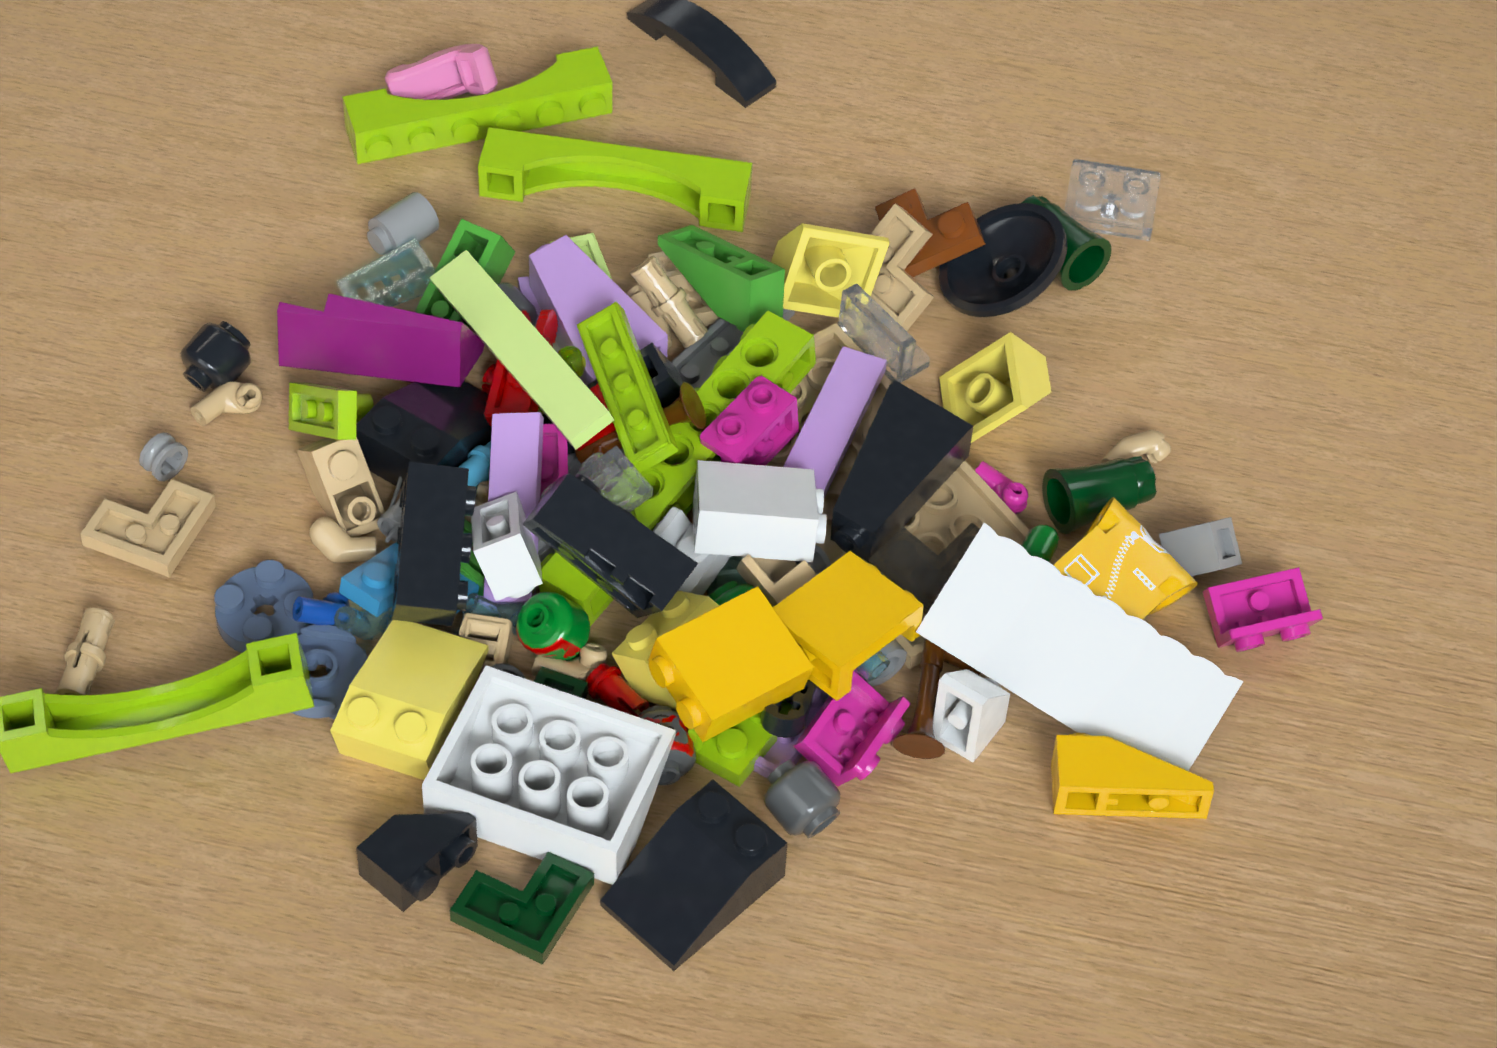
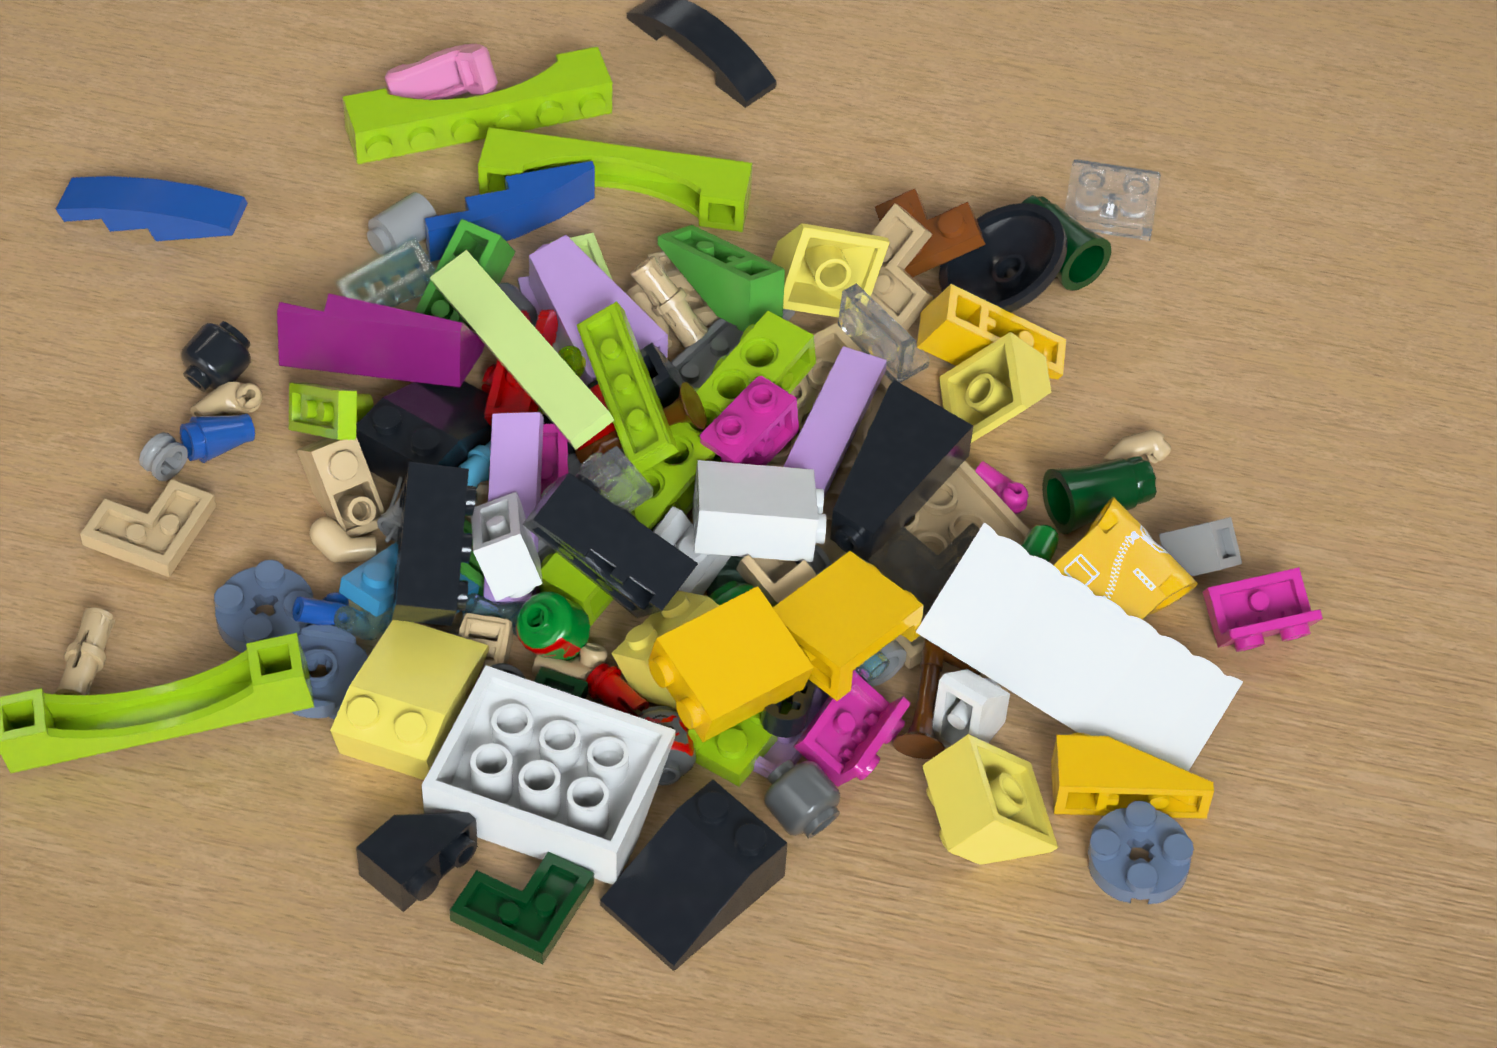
none -> blue slope [56,176,248,241]
none -> blue cone [180,413,255,463]
none -> blue slope [424,161,595,262]
none -> yellow slope [917,284,1066,380]
none -> light yellow slope [922,734,1058,865]
none -> sand blue plate [1088,801,1194,904]

